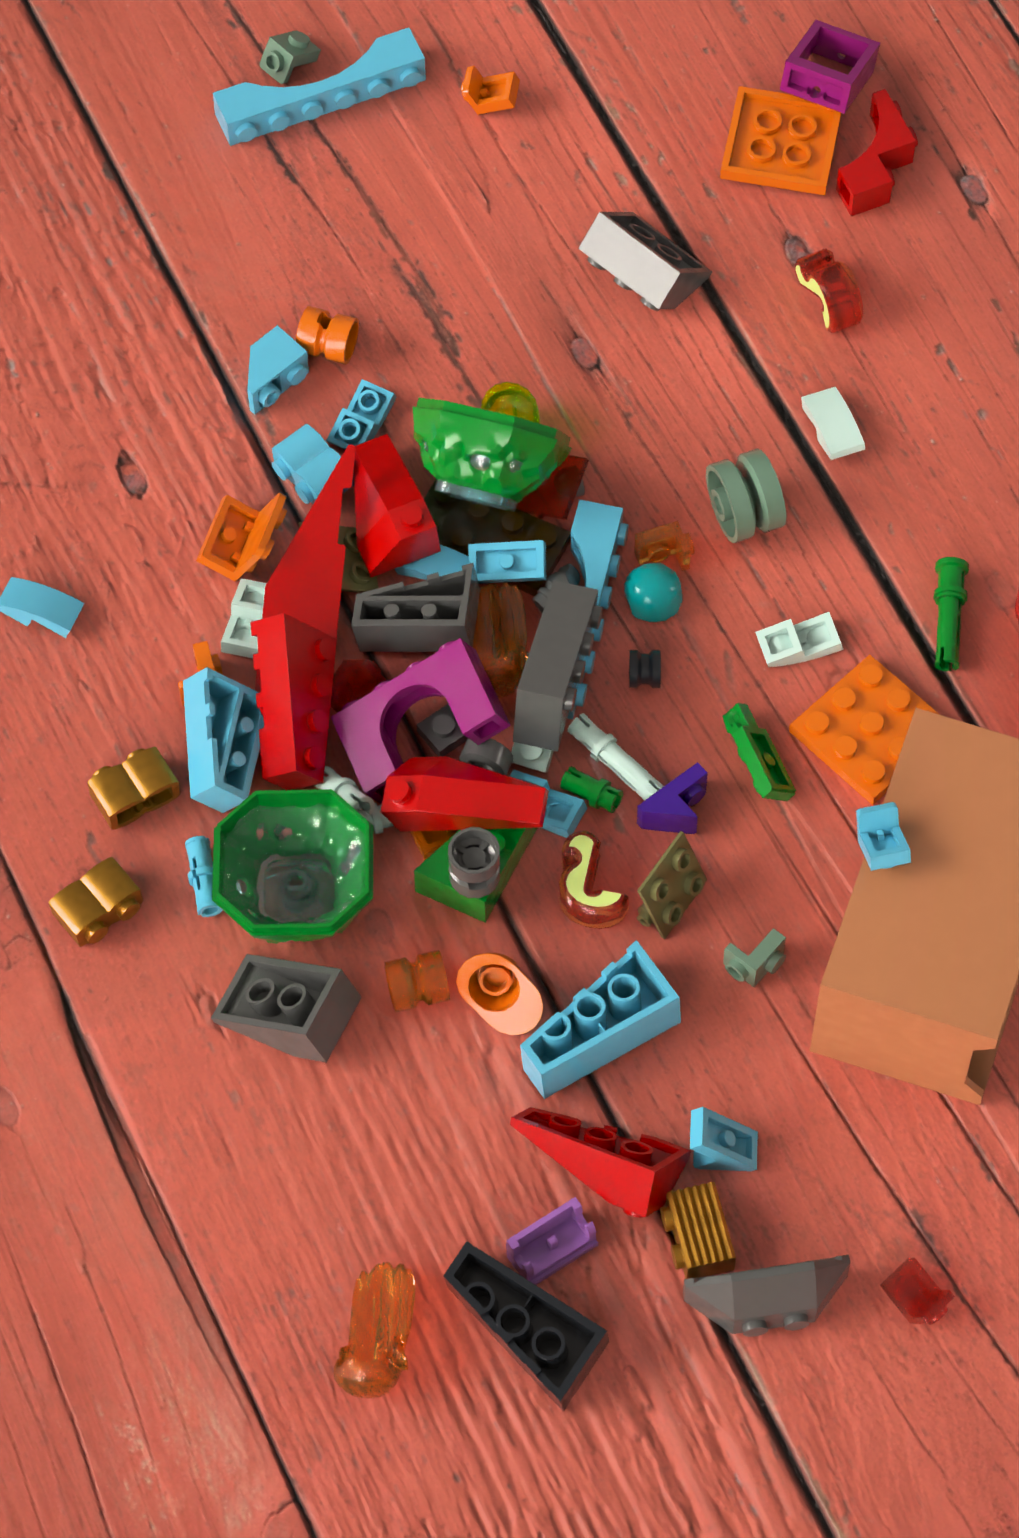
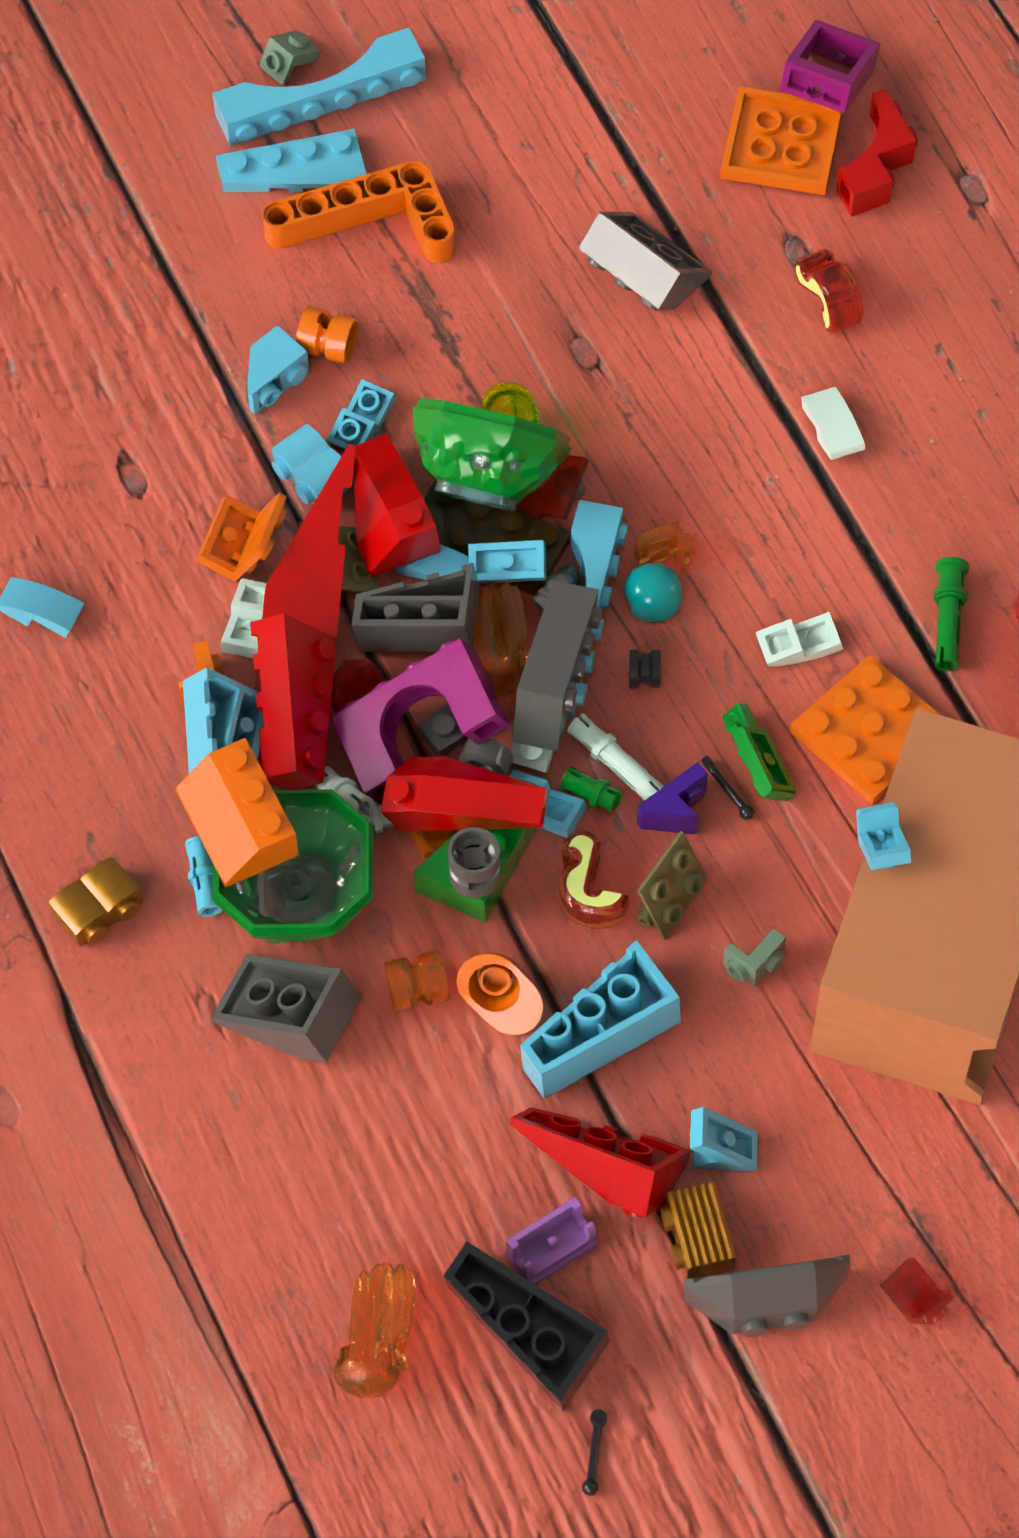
pearl gold brick [88,747,180,830] -> none
orange bracket [461,66,520,115] -> none
sand green wheel [706,448,787,543] -> none
none -> orange slope [176,738,299,888]
none -> medium azure wing [216,129,366,193]
none -> orange beam [262,161,455,263]
none -> black hinge [582,1409,607,1496]
none -> black hinge [700,755,754,820]

